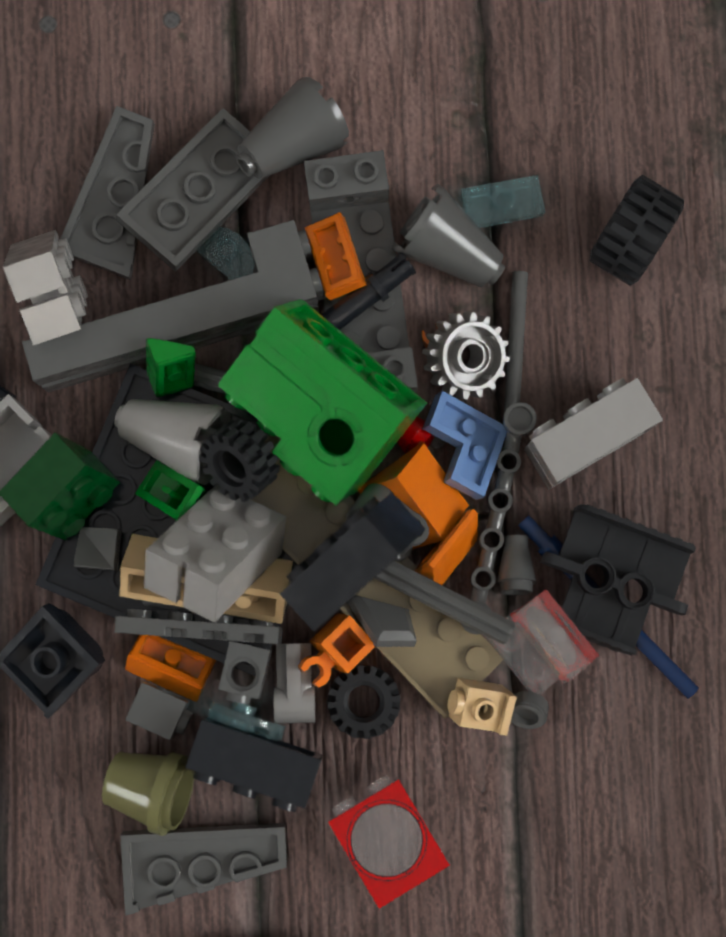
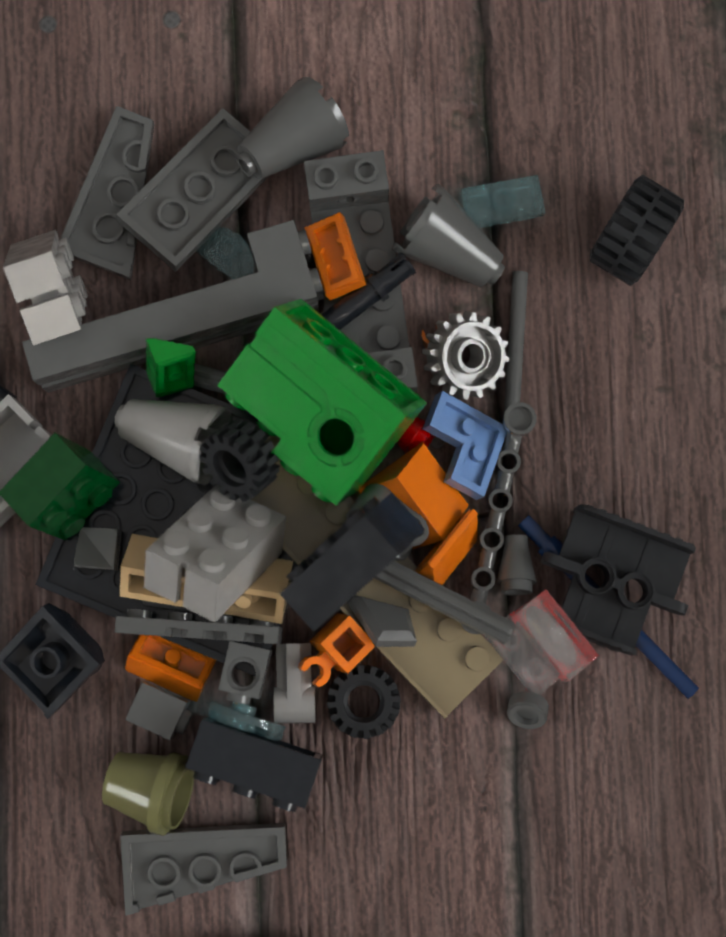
green slope [135,460,208,520] -> none
panel [328,775,450,909] -> none
tan brick [447,678,517,736] -> none
light grey piece [524,378,663,490] -> none

